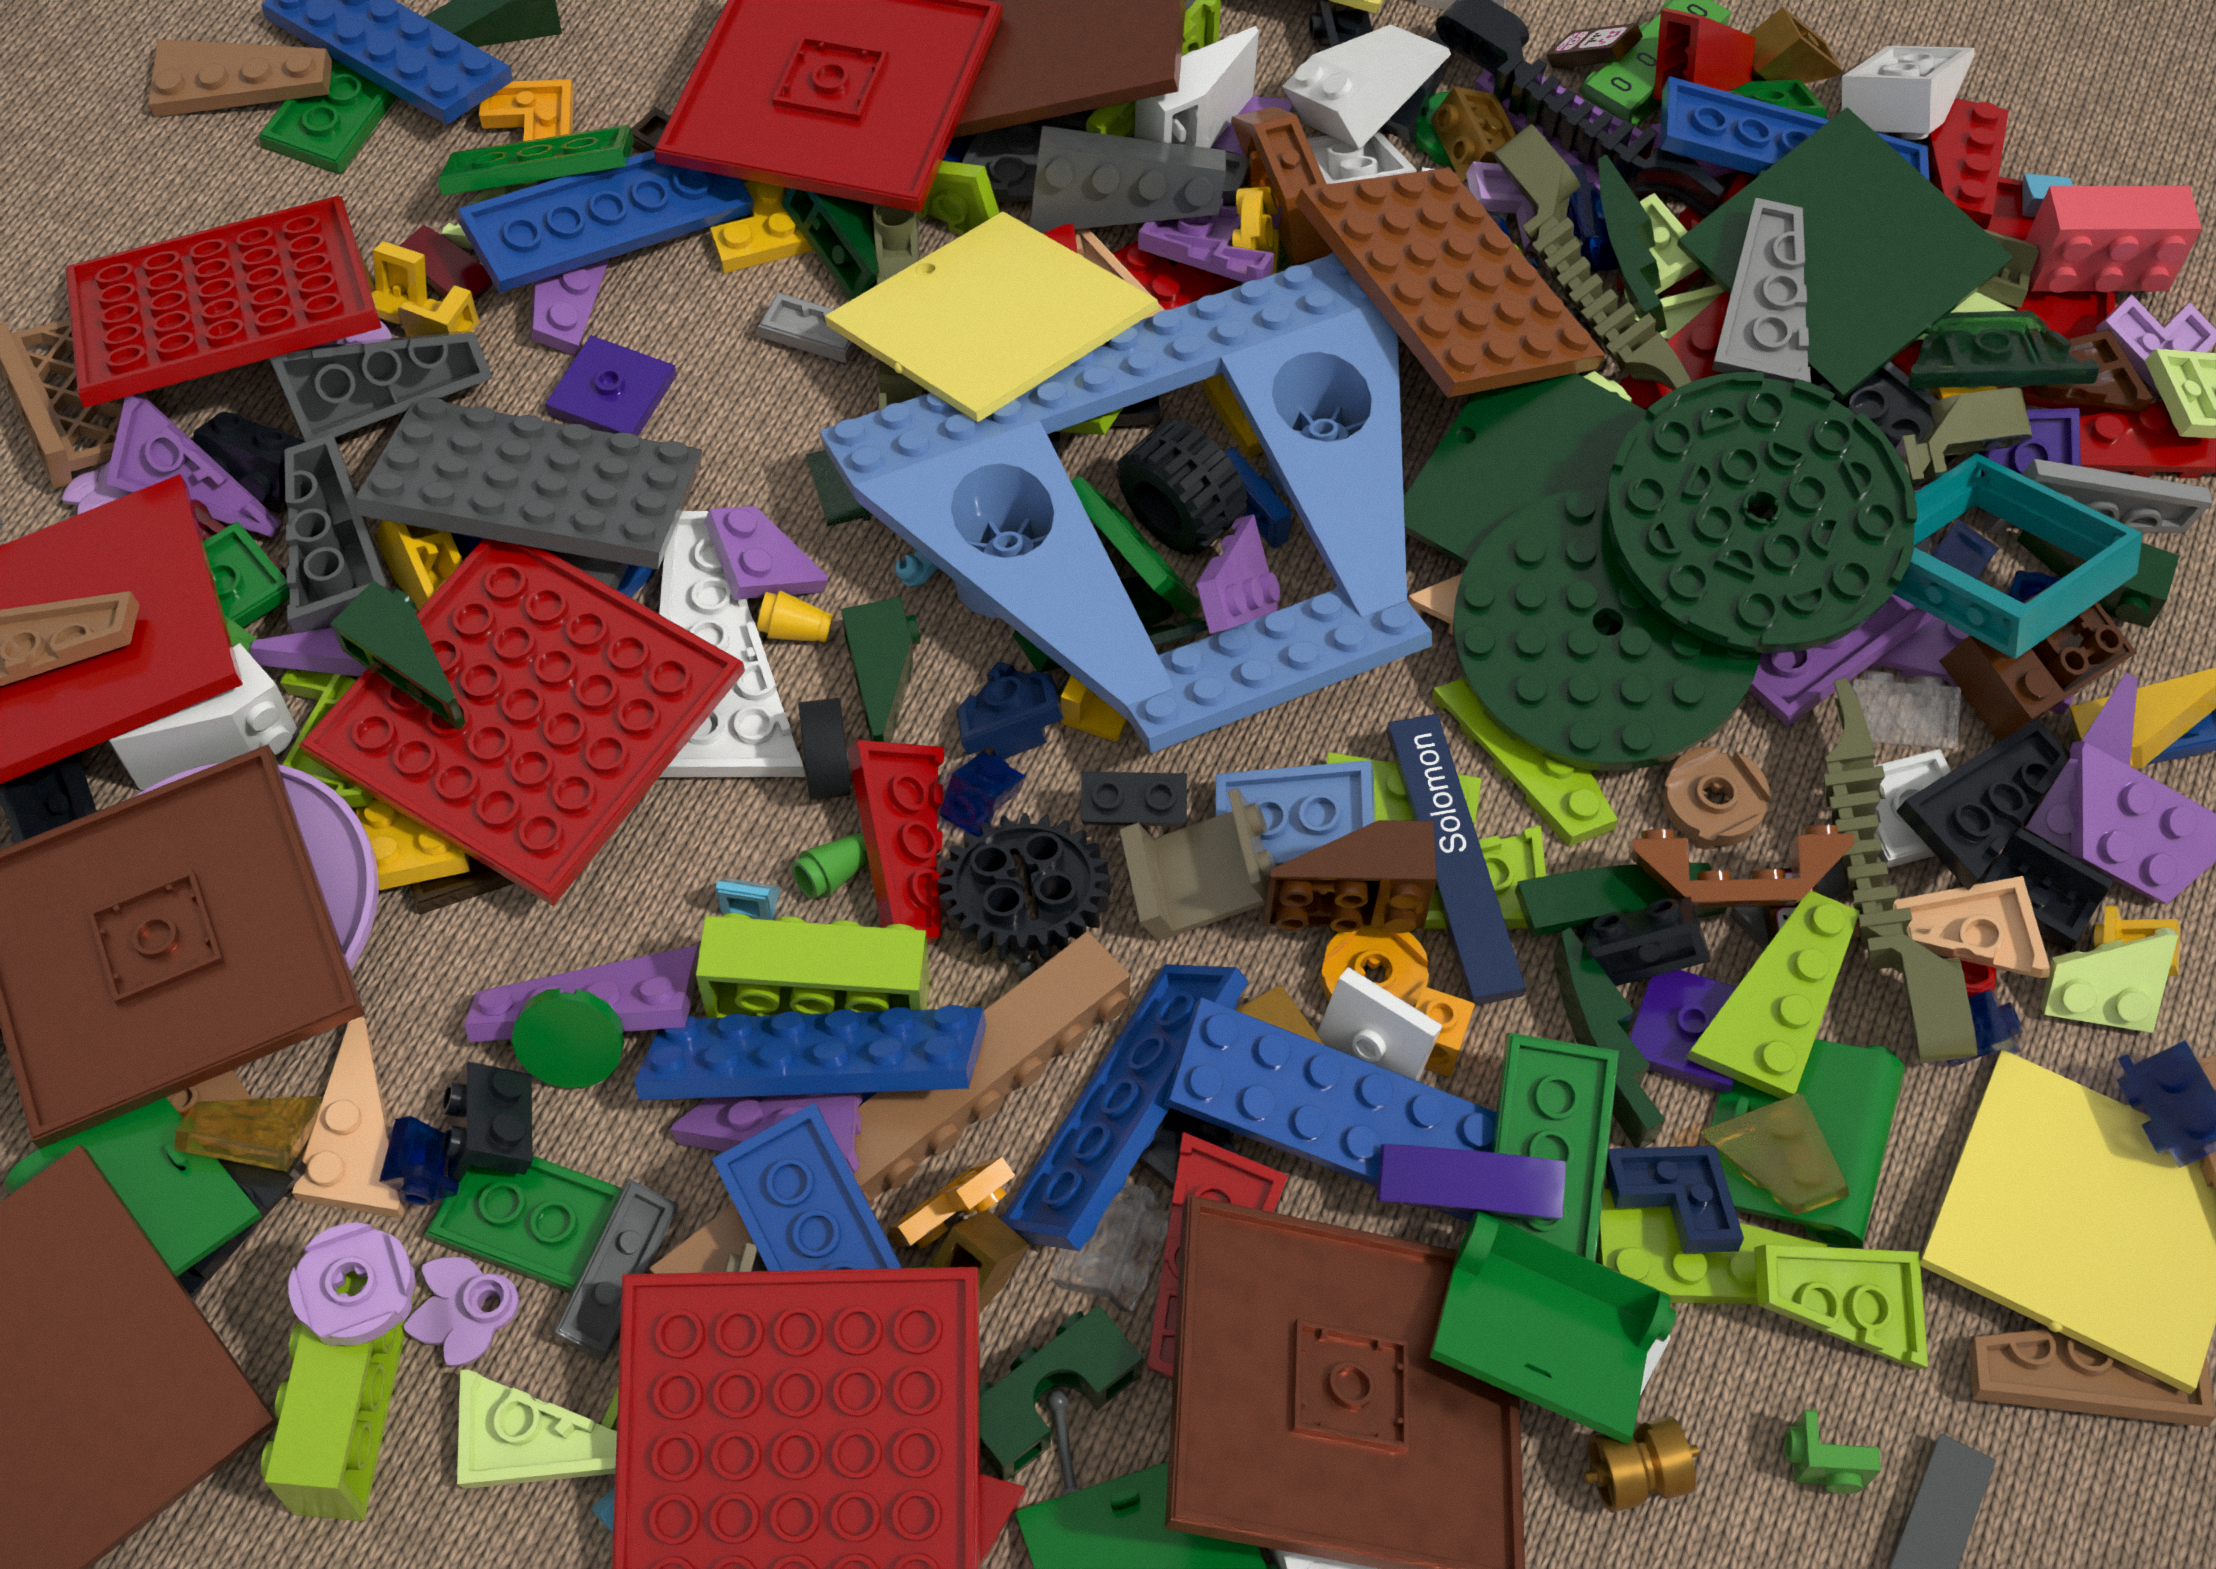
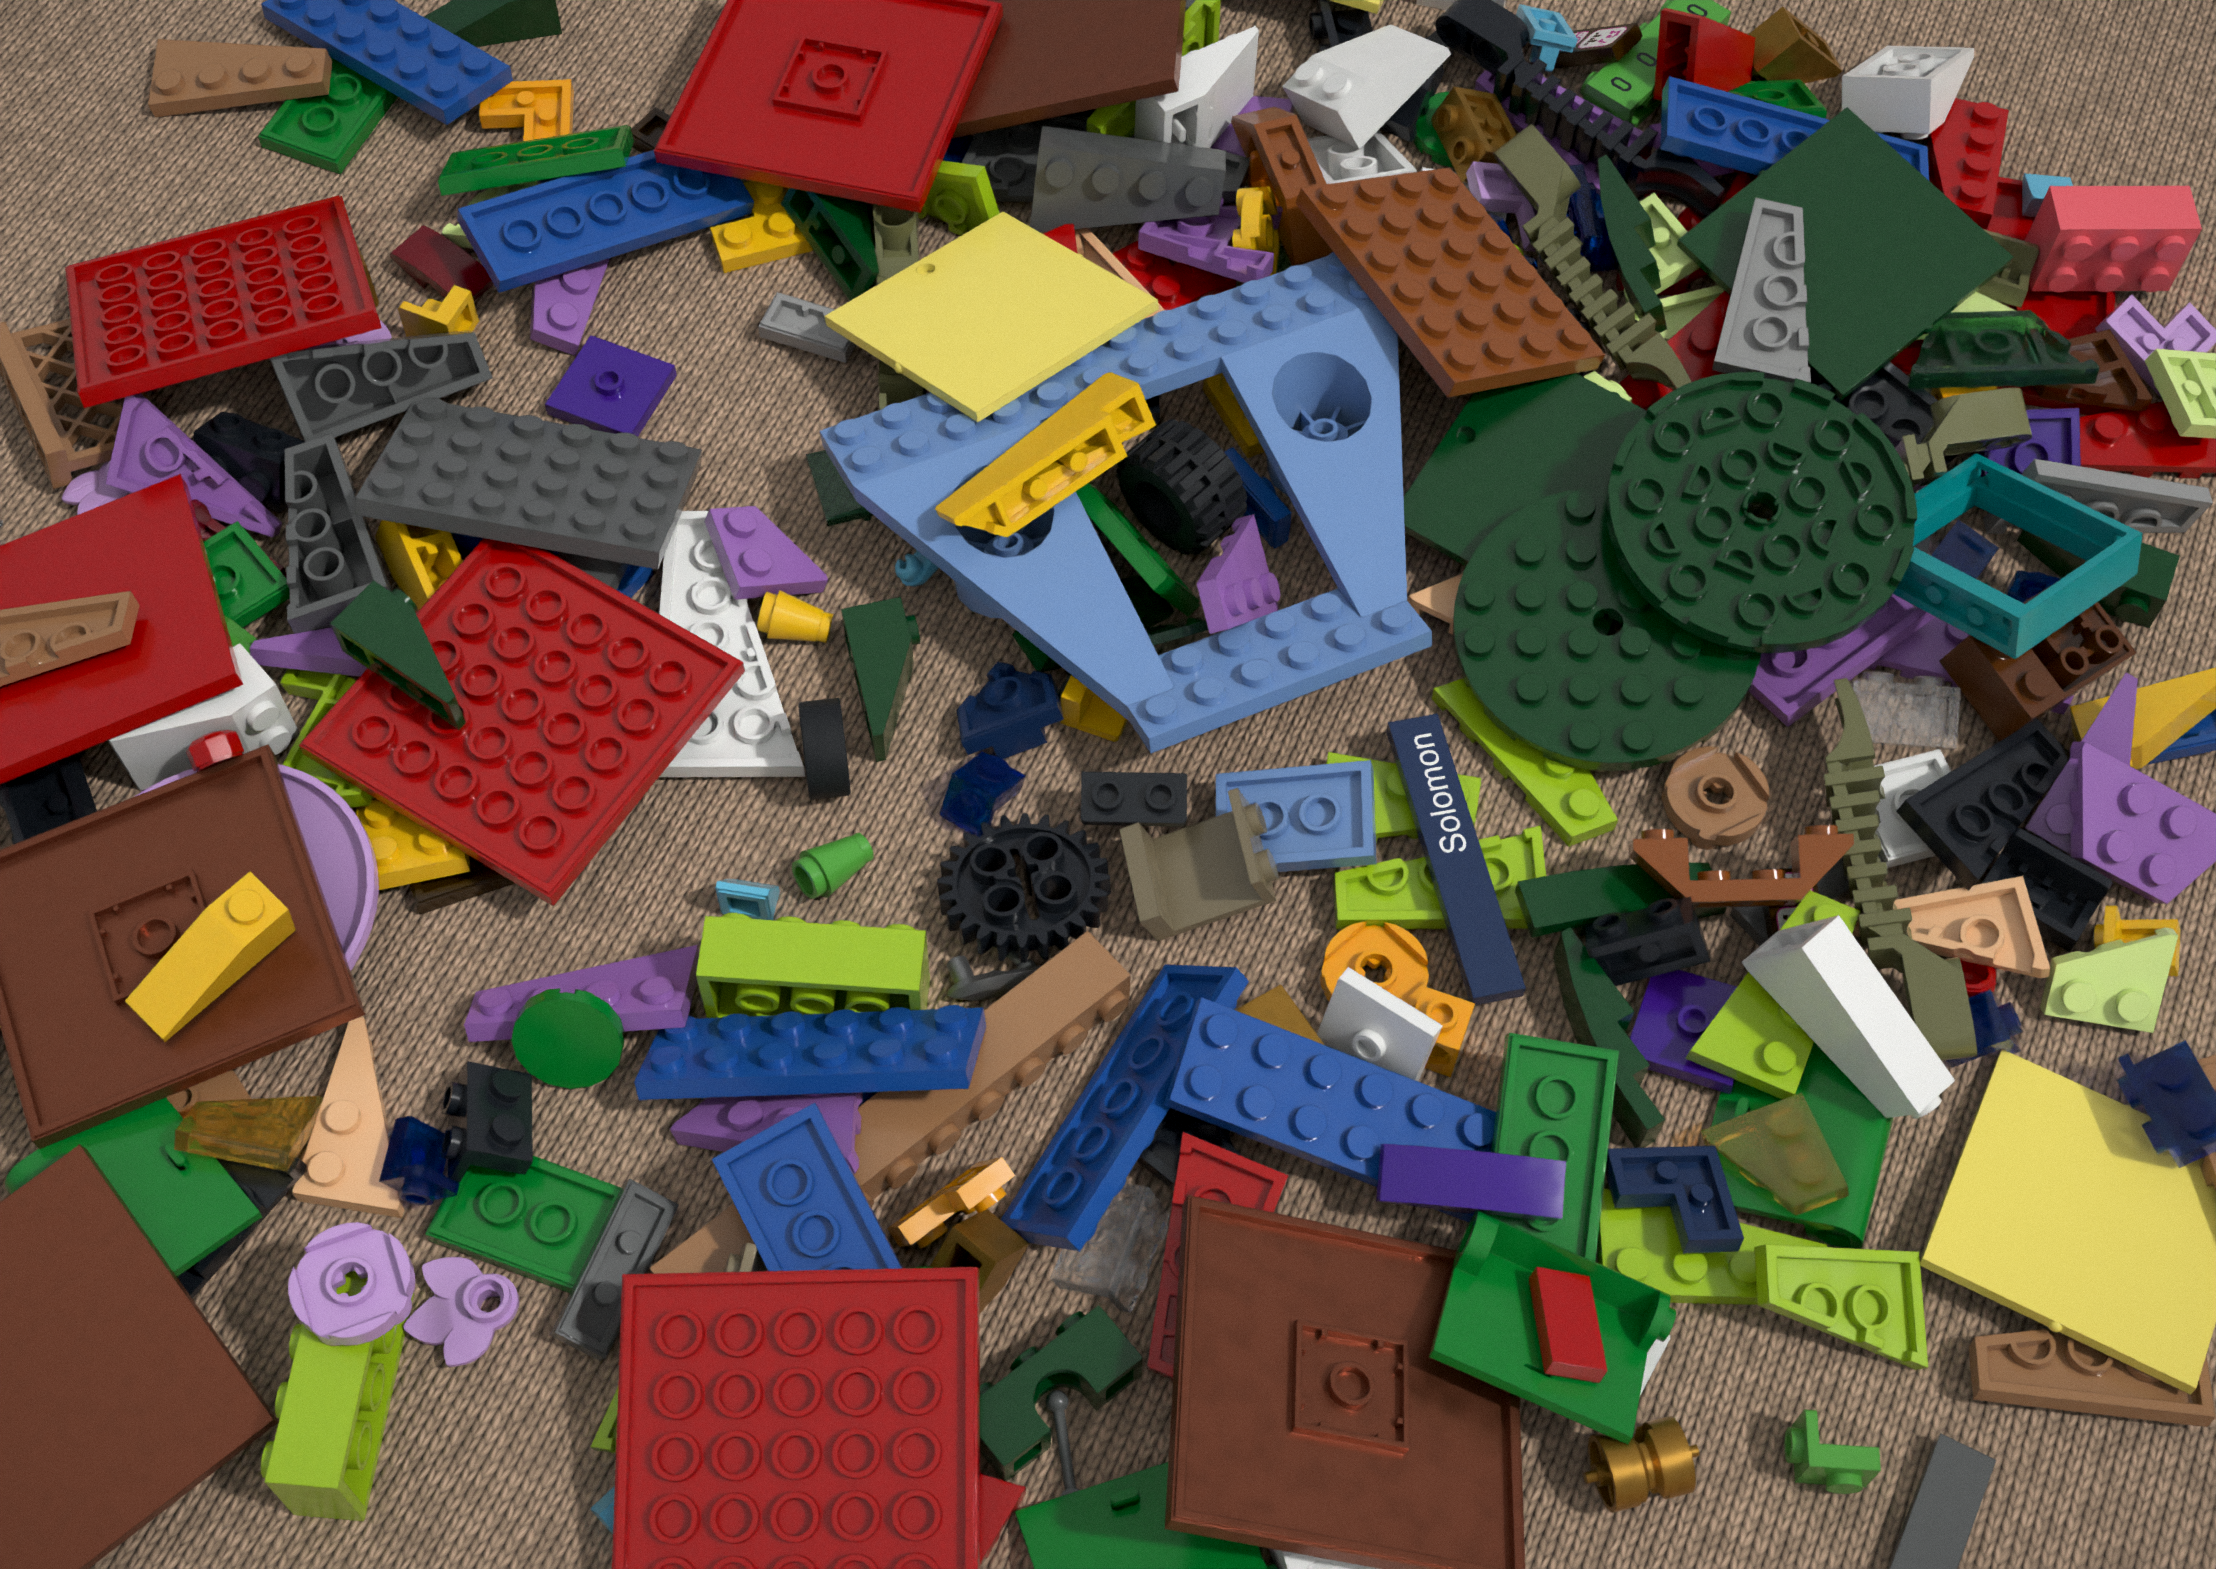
yellow bracket [372,241,427,324] -> none
yellowish green wing [457,1369,617,1489] -> none
red wing [847,740,944,945] -> none
reddish brown slope [1263,820,1437,933] -> none
none -> yellow slope [125,871,296,1042]
none -> red tile [186,730,244,772]
none -> yellow wedge [935,372,1156,538]
none -> flat silver bar [947,956,1041,1001]
none -> medium azure plate [1516,4,1578,72]
none -> red tile [1529,1267,1608,1383]
none -> white slope [1742,915,1955,1119]

